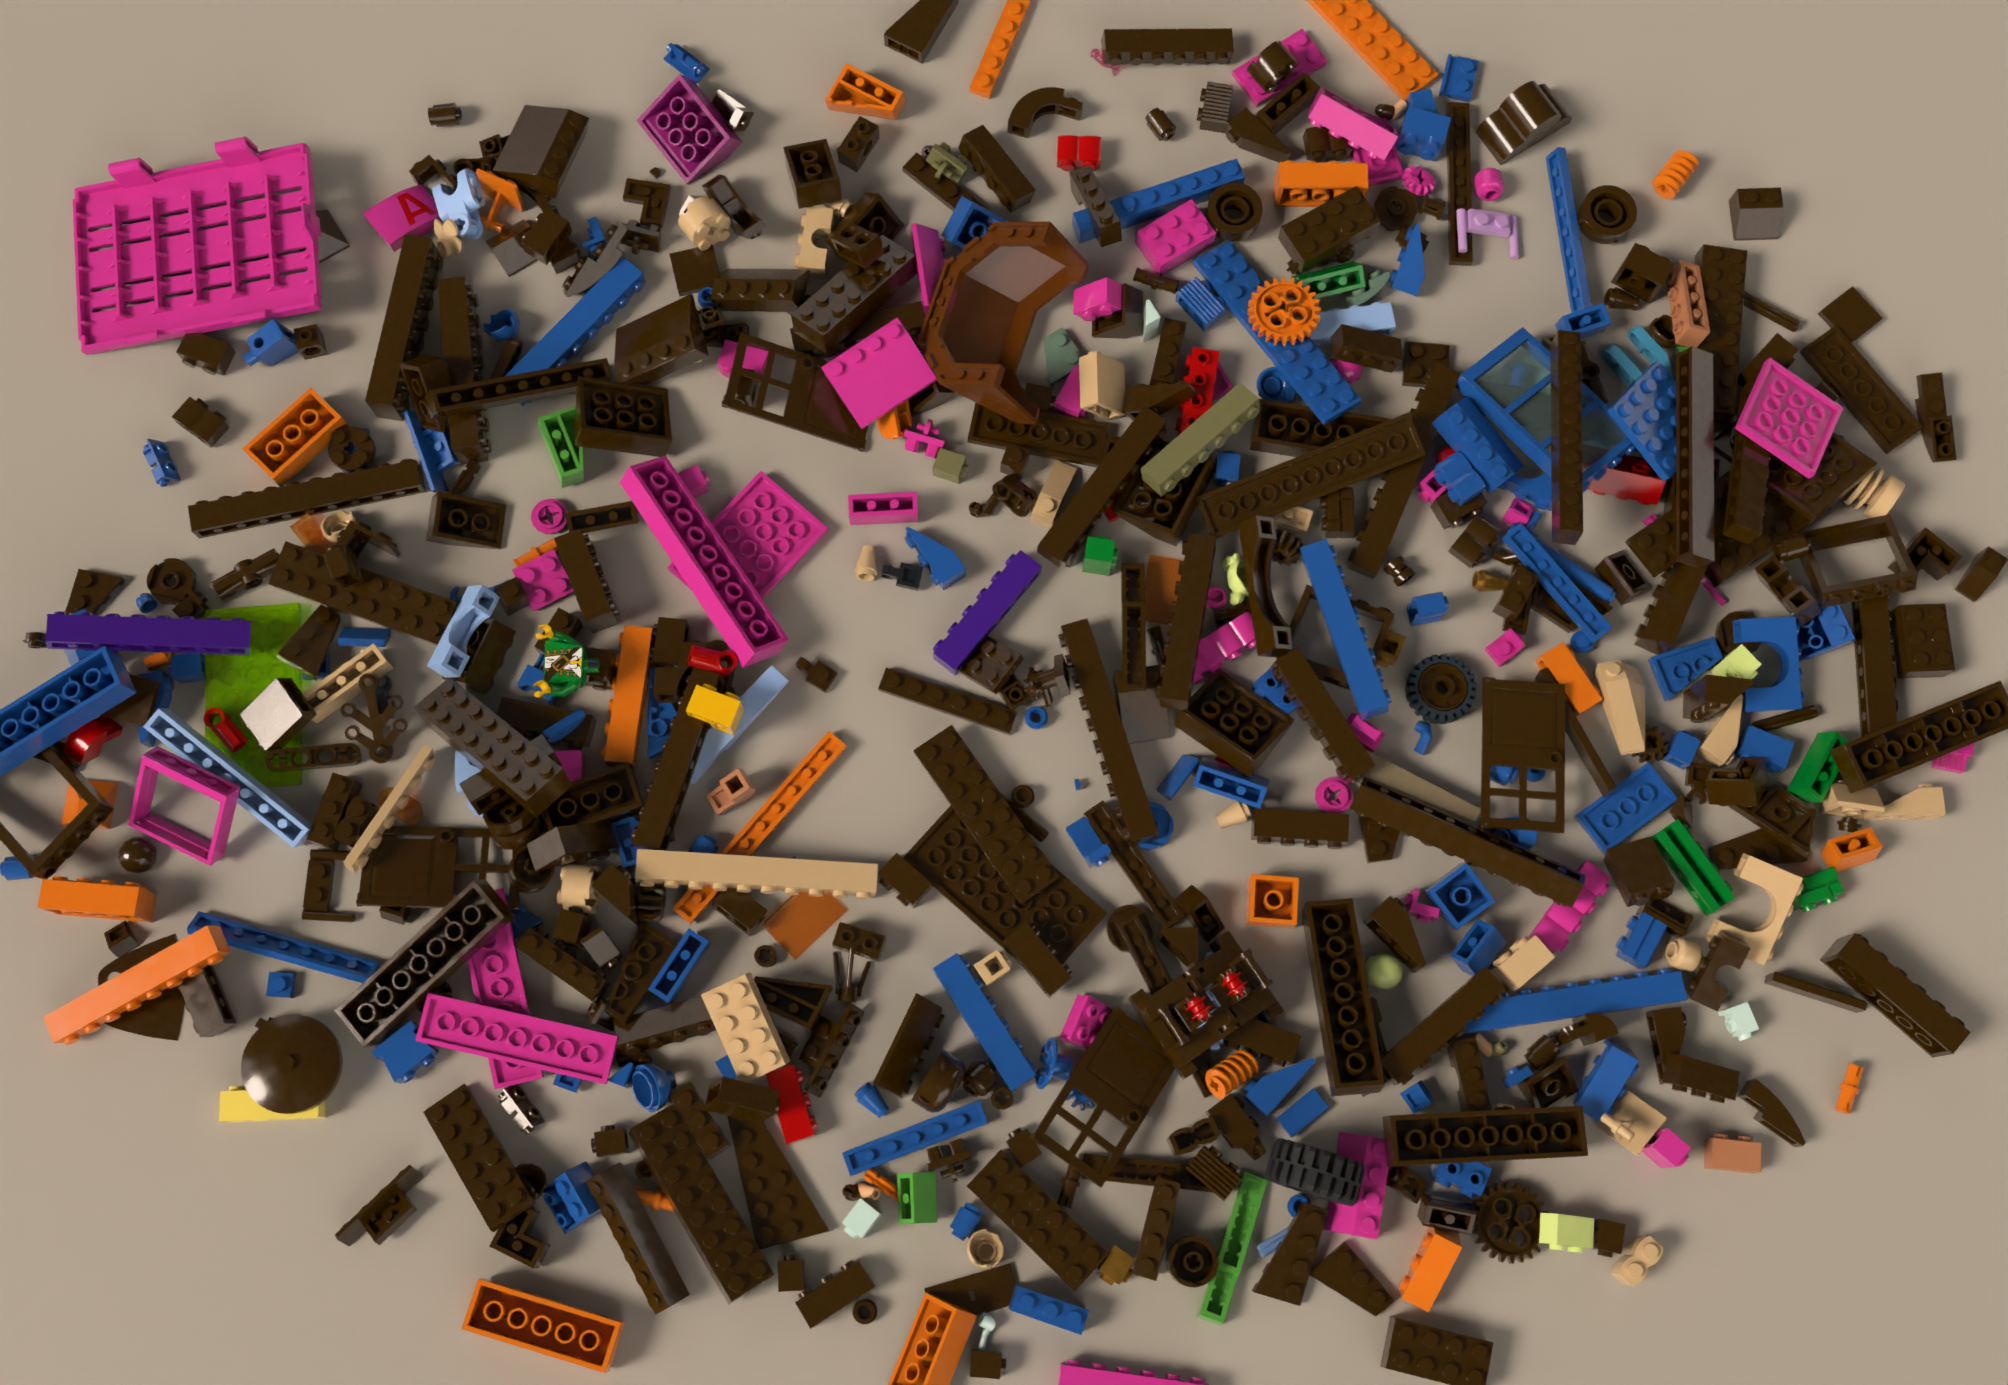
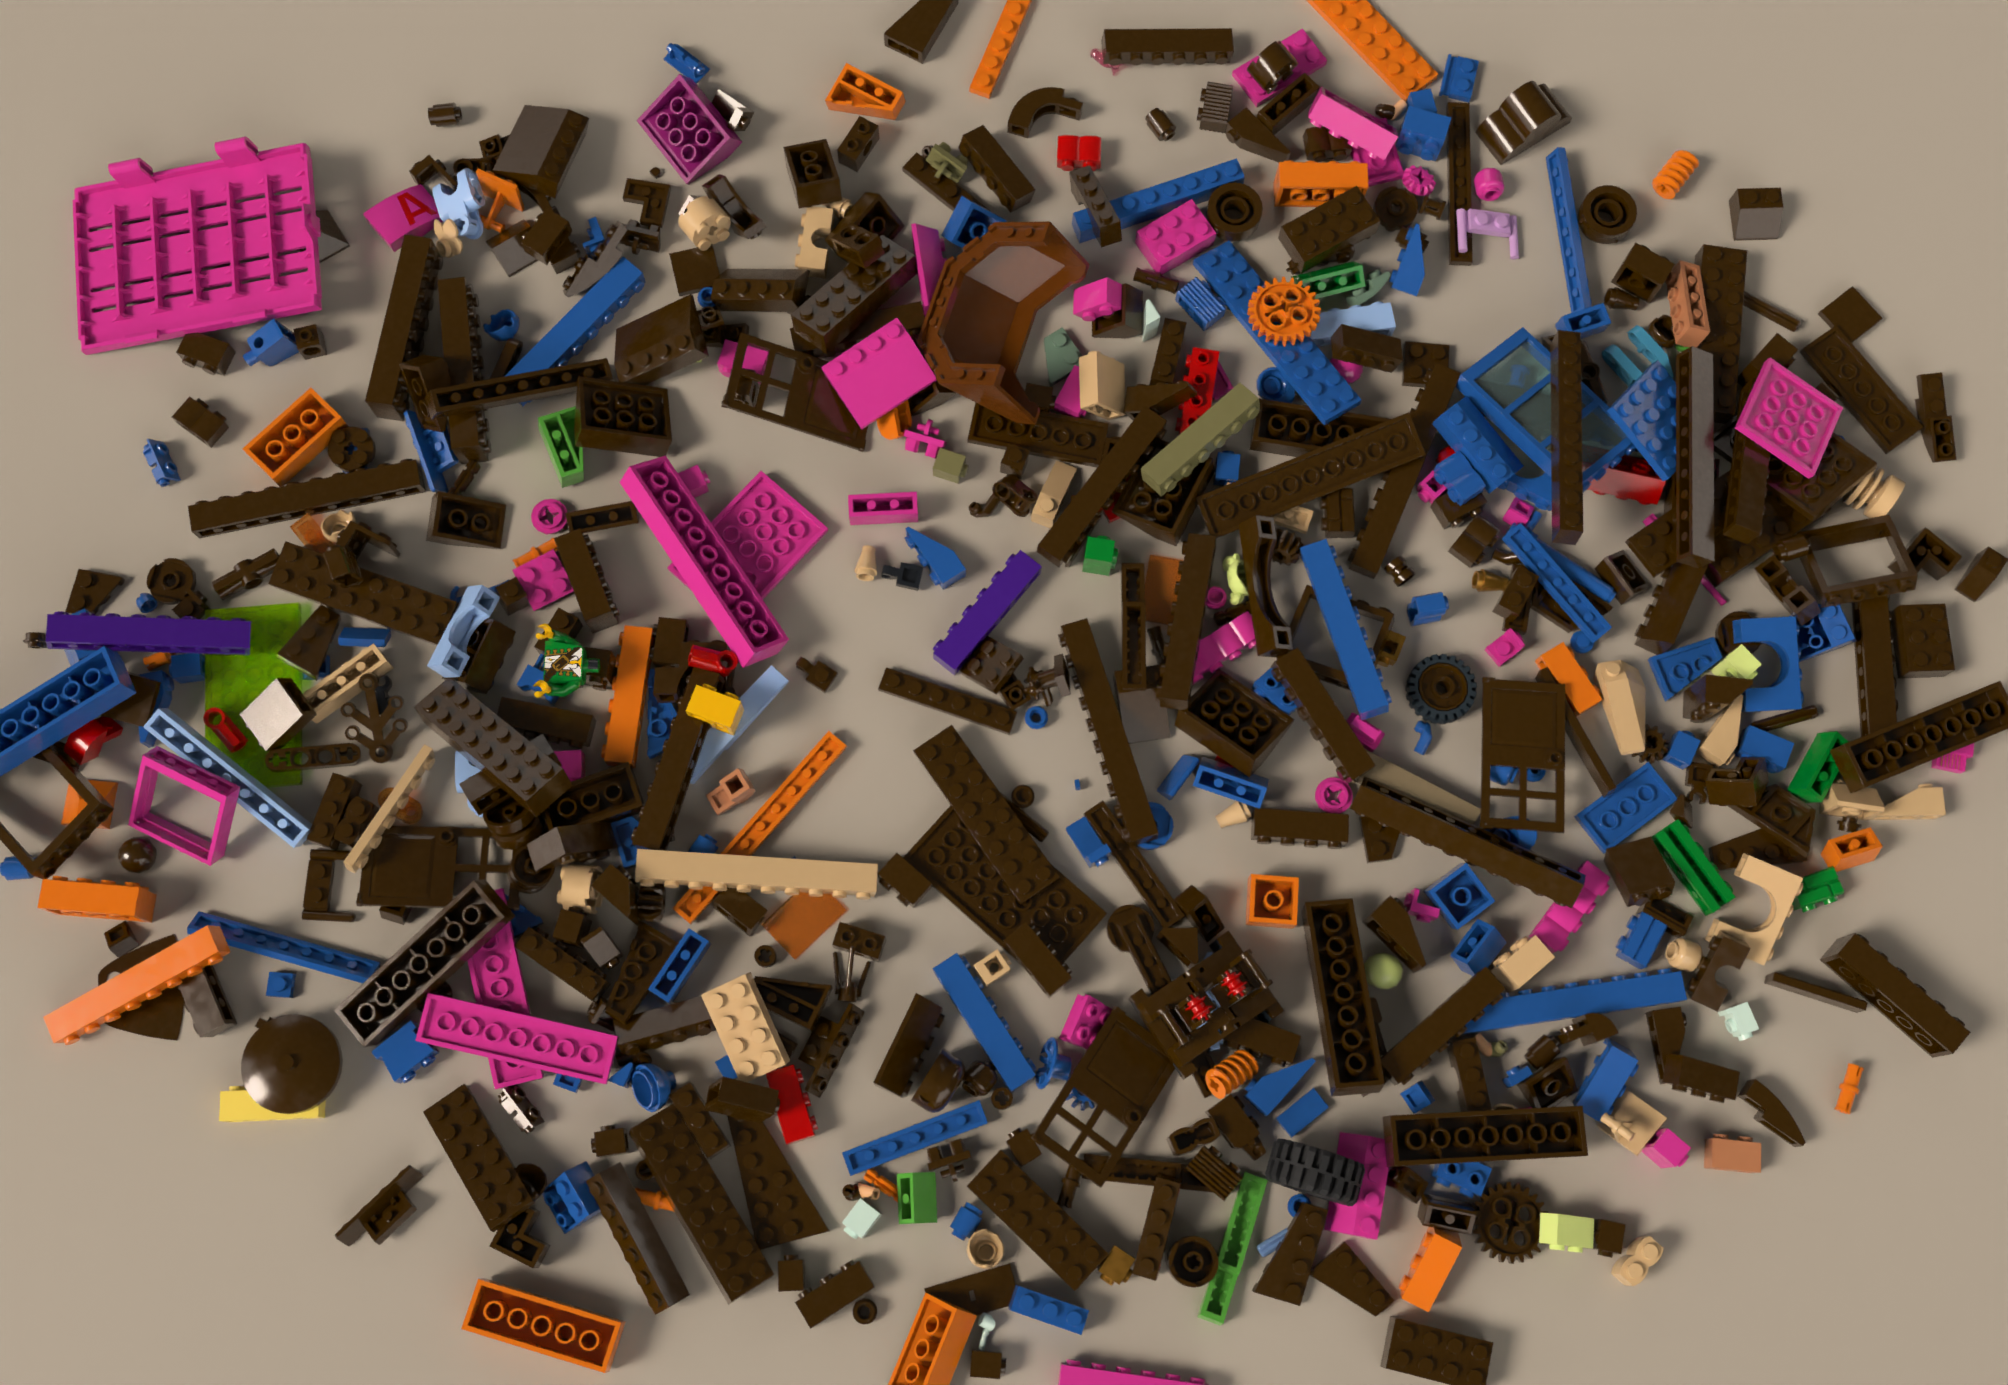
blue tile [543,709,586,742] -> none
blue cone [854,1081,889,1118] -> none

